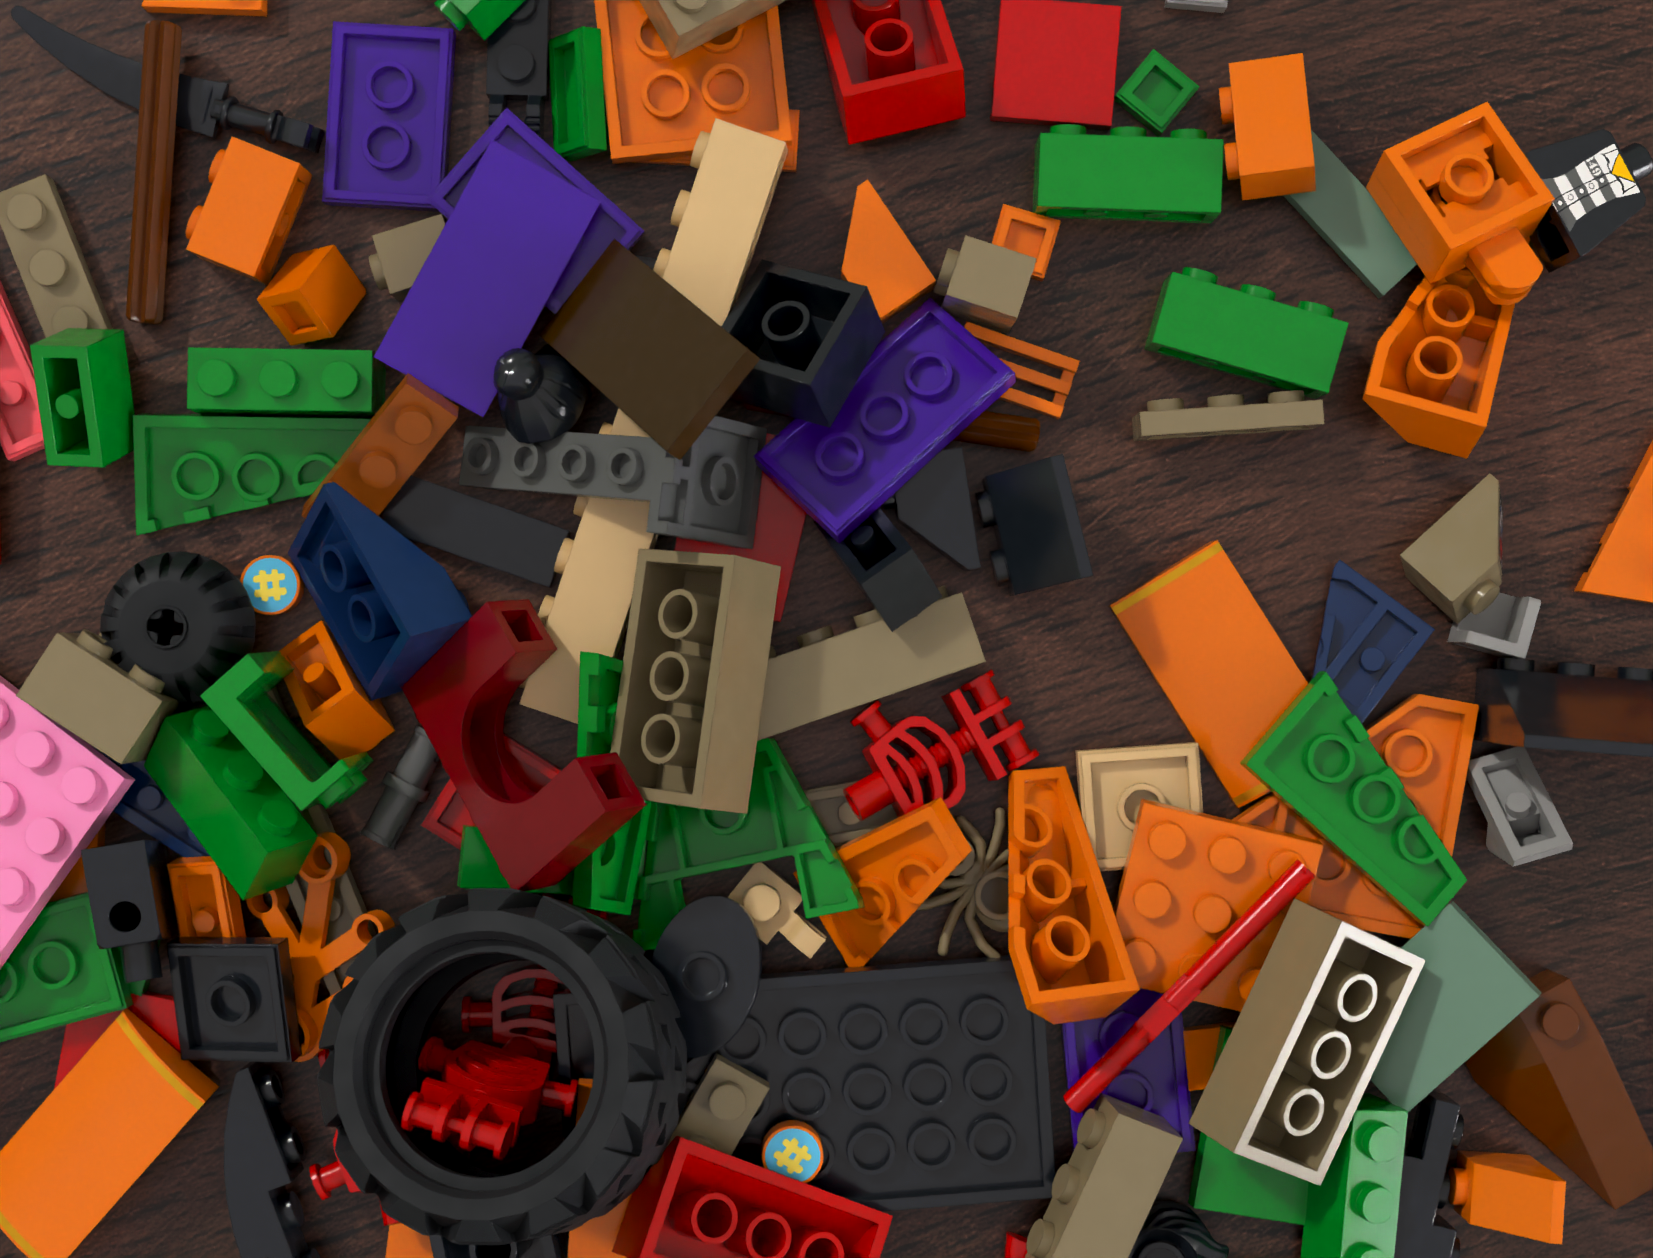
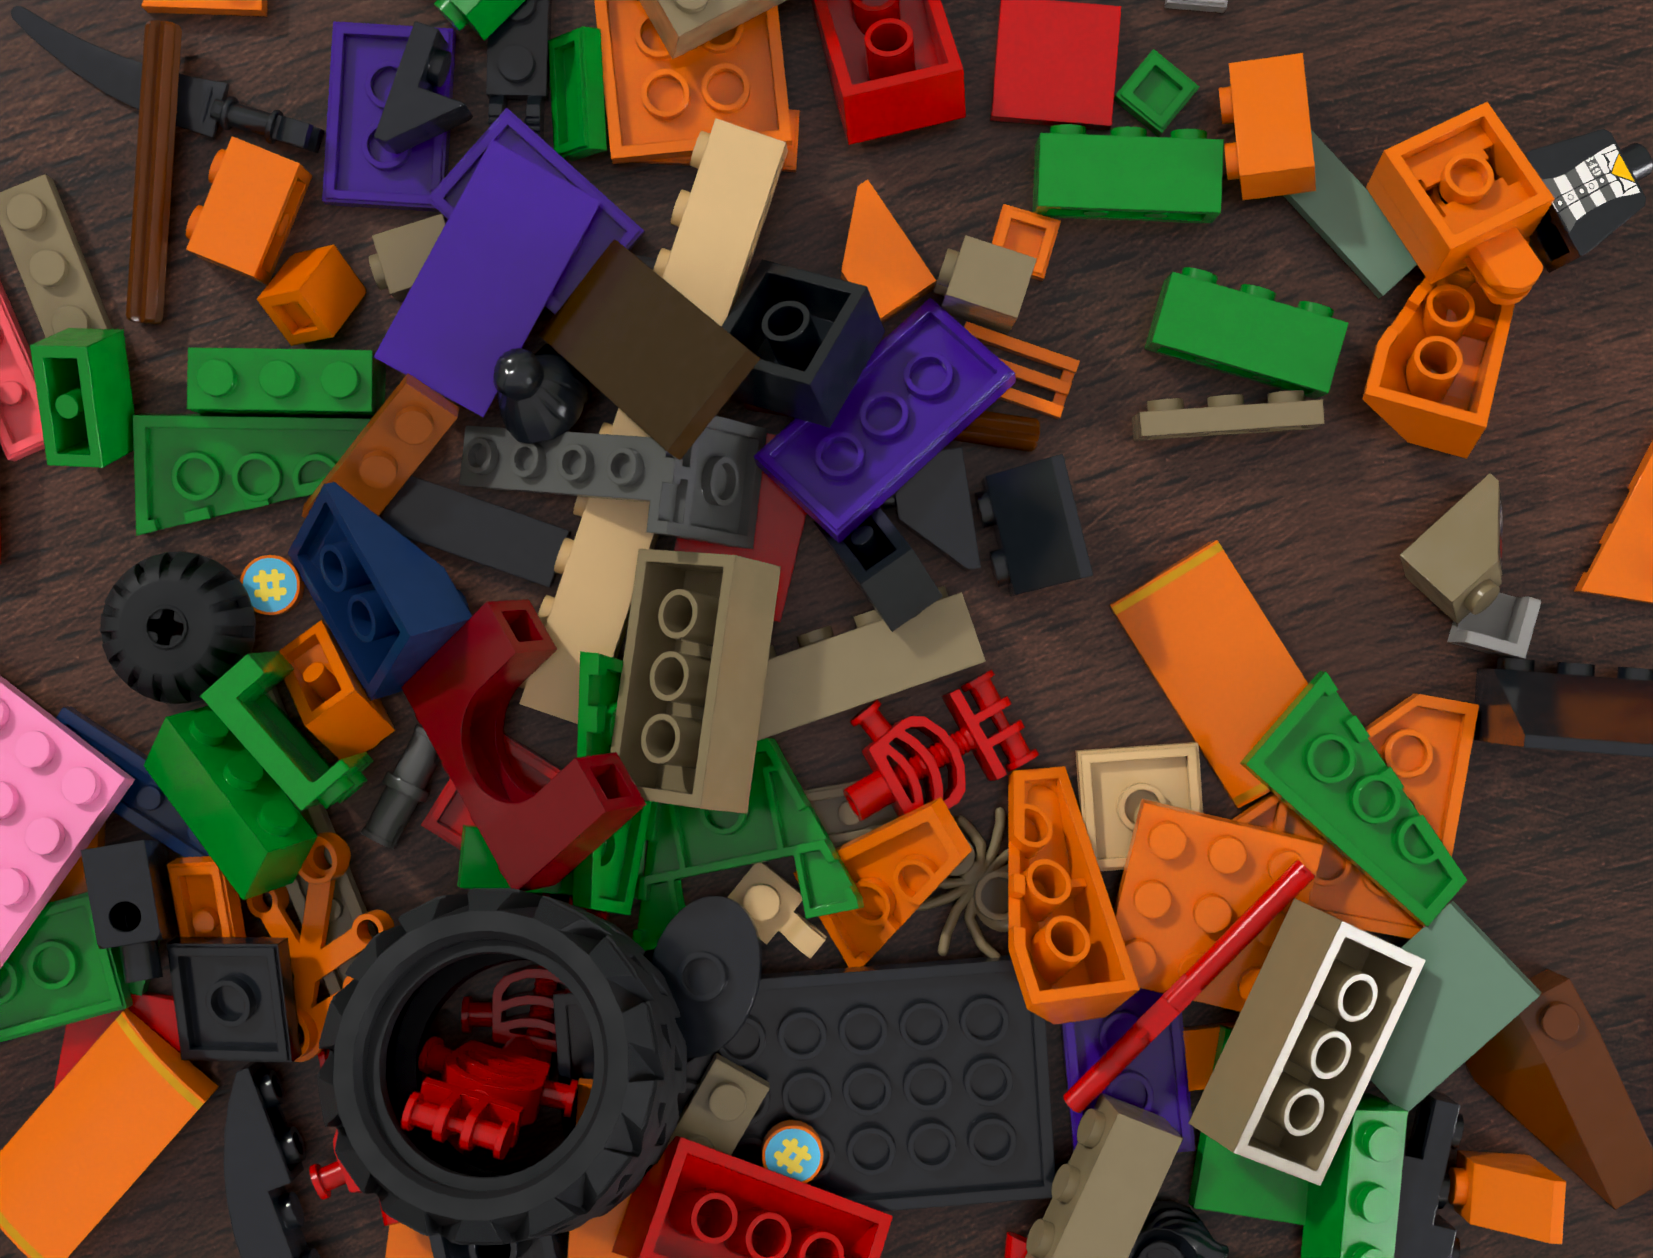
dark tan brick [16,629,192,764] -> none
dark blue wing [1312,560,1435,724] -> none
light grey slope [1466,746,1573,867] -> none
none -> black slope [374,21,473,154]

